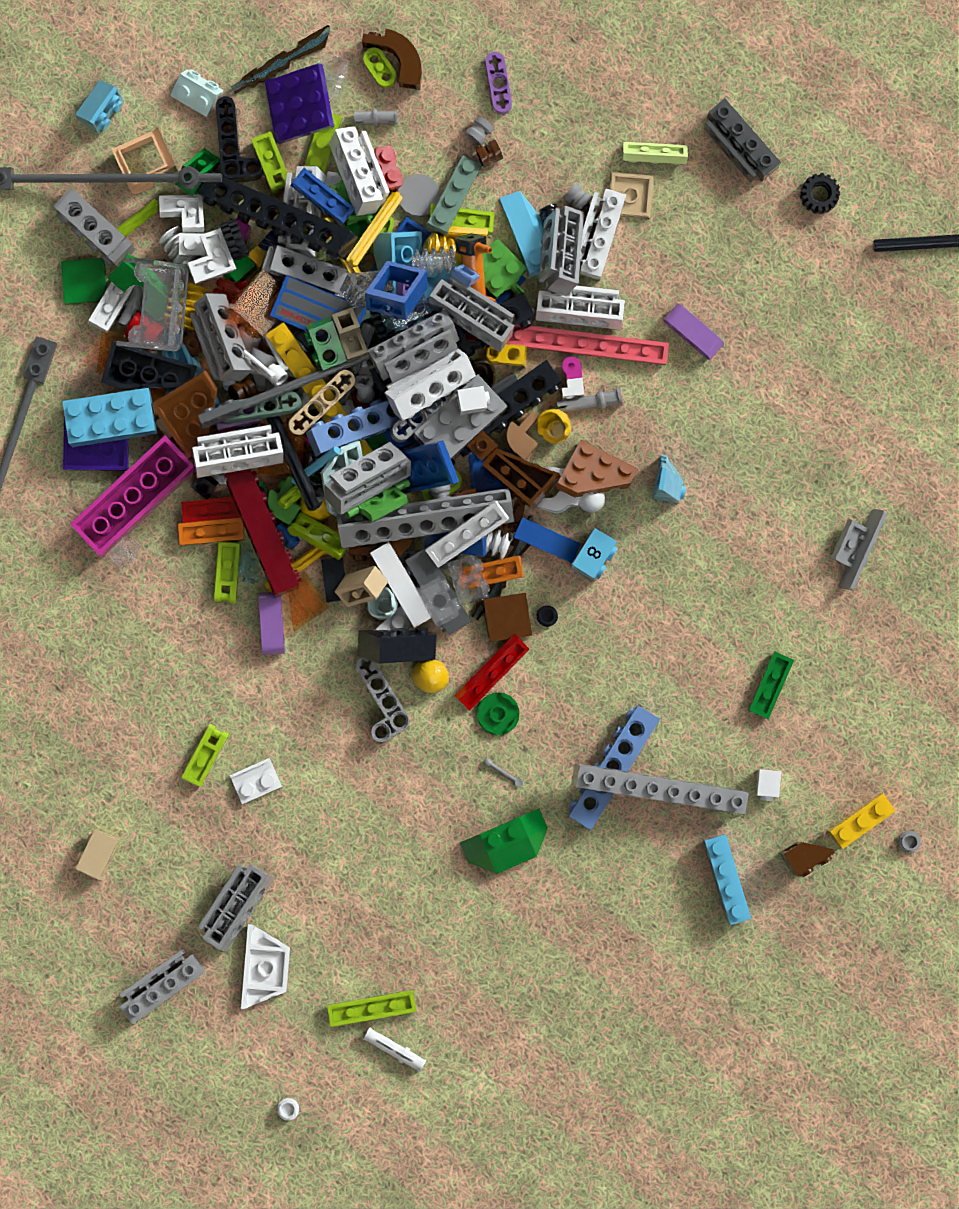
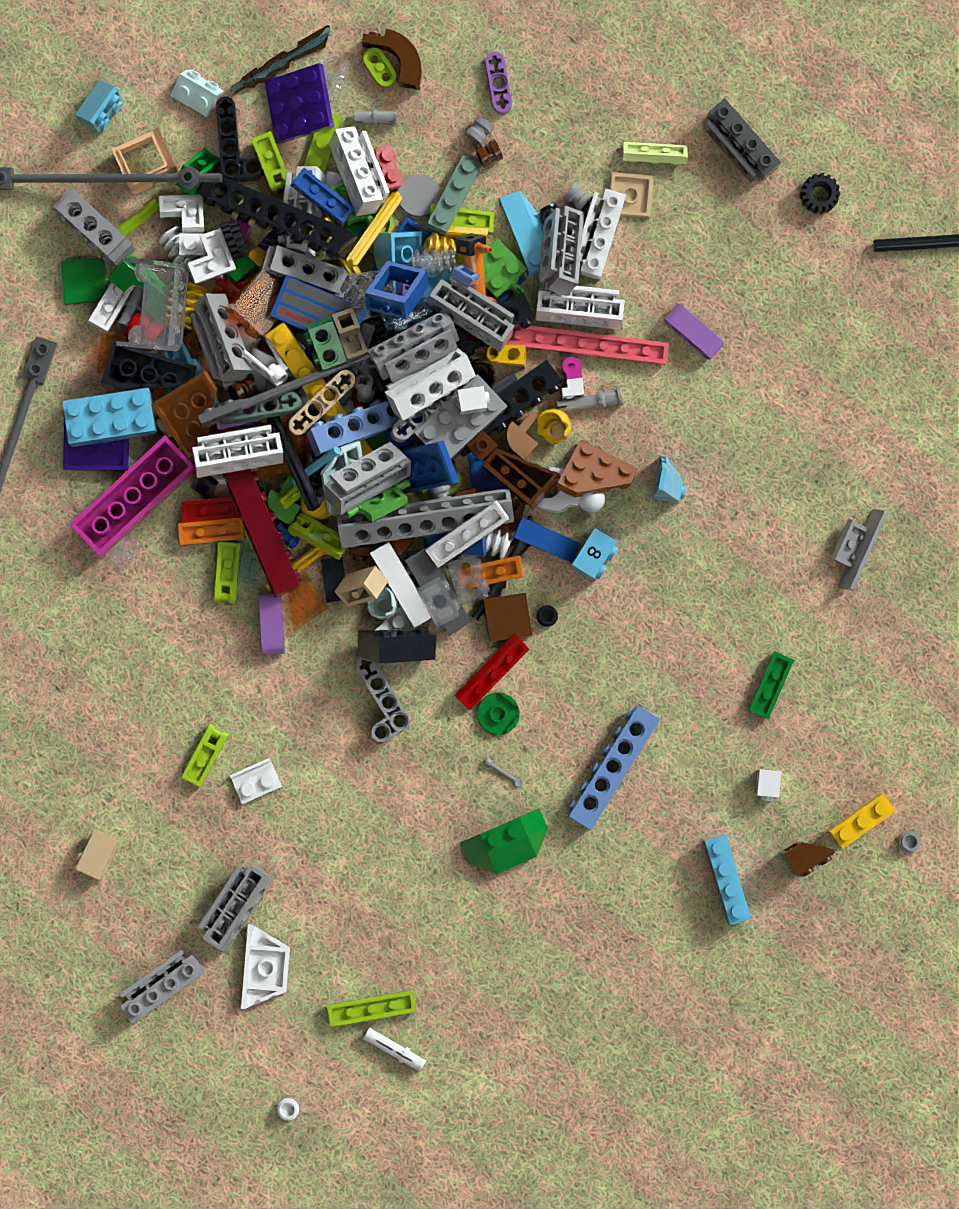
yellow hair [412,660,449,693] -> none
light grey brick [571,763,749,814] -> none

